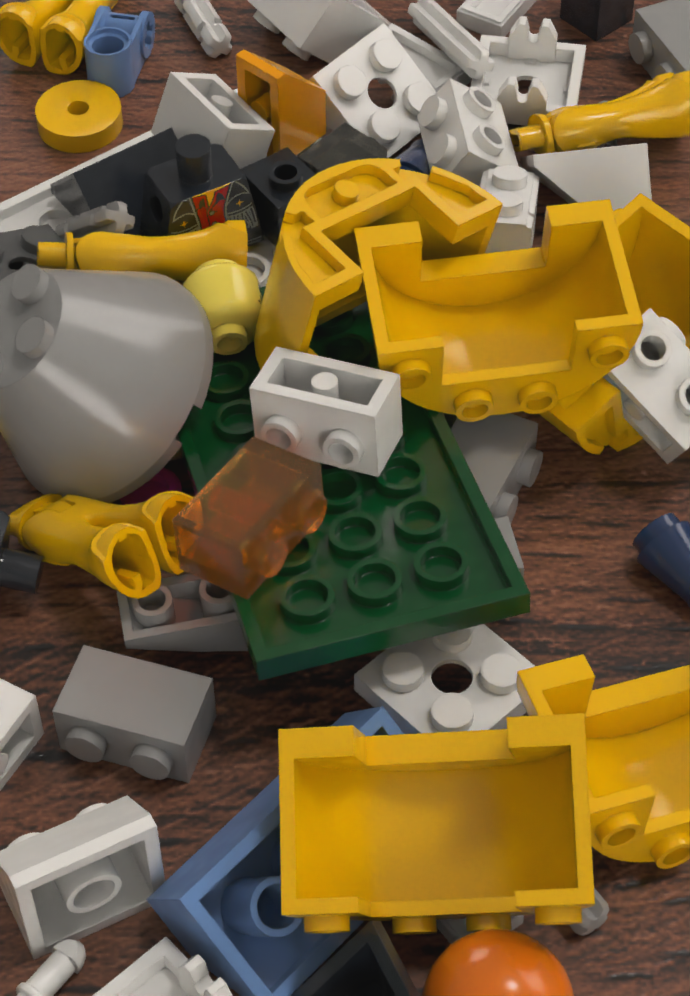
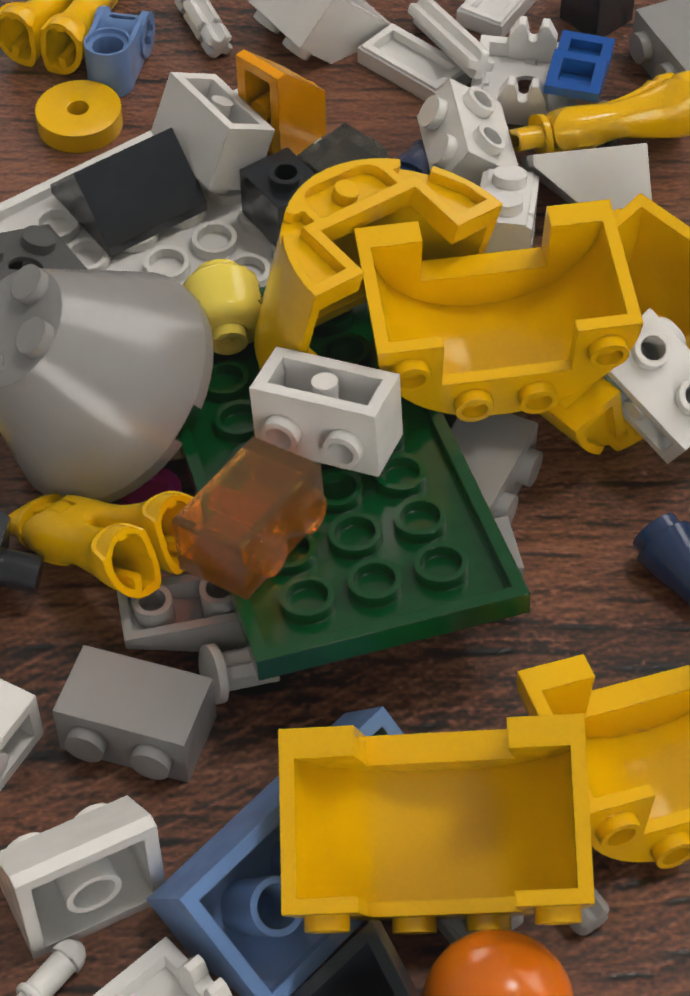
yellow piece [37,220,248,285] -> none
light grey axle [55,201,135,241] -> none
black torso [139,134,264,246] -> none
white piece [309,23,437,159] -> none
white piece [354,624,535,734] -> none
none -> white piece [198,643,280,705]
none -> blue slope [544,30,615,103]

